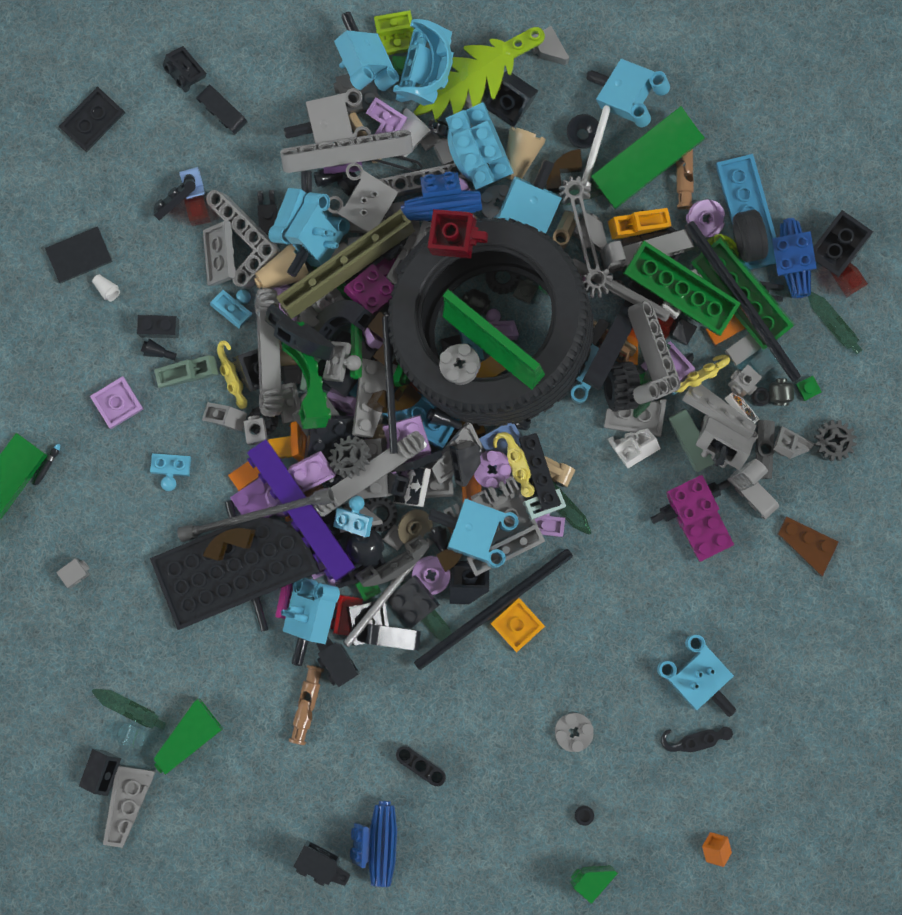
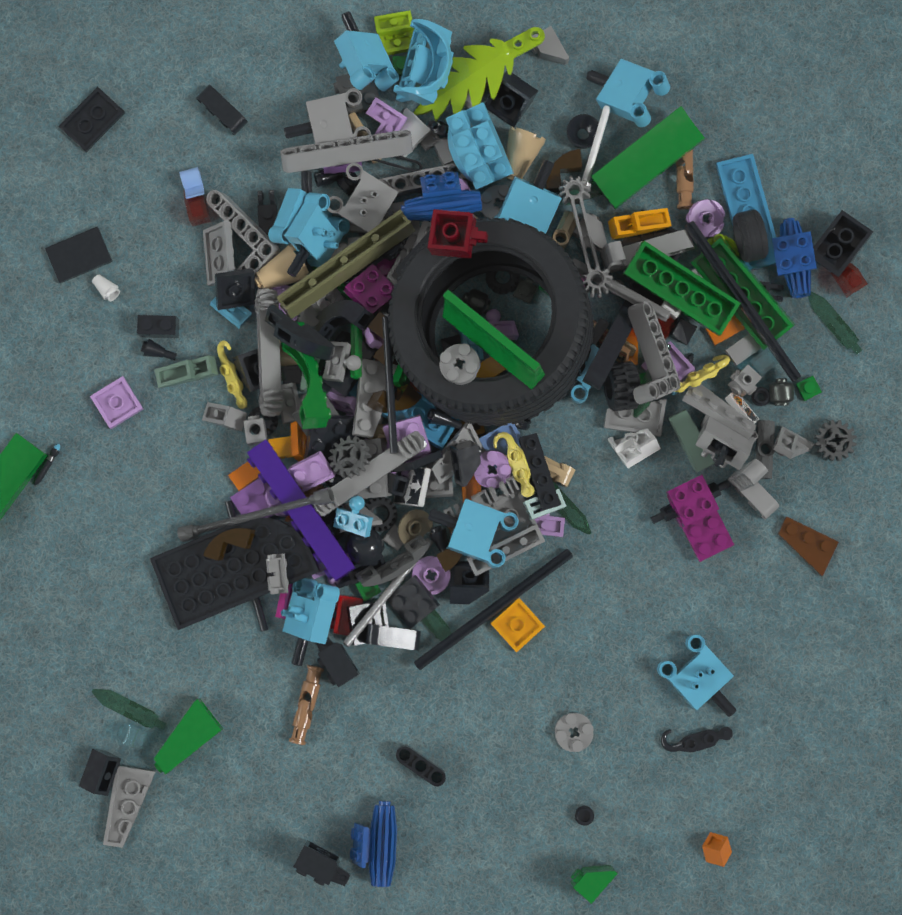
light grey brick [56,558,90,588] -> none
medium azure plate [150,453,191,491] -> none
black plate [154,174,196,221] -> none
black bracket [163,46,207,93] -> none
none -> black tile [215,268,255,310]
none -> light grey hinge [266,553,289,594]

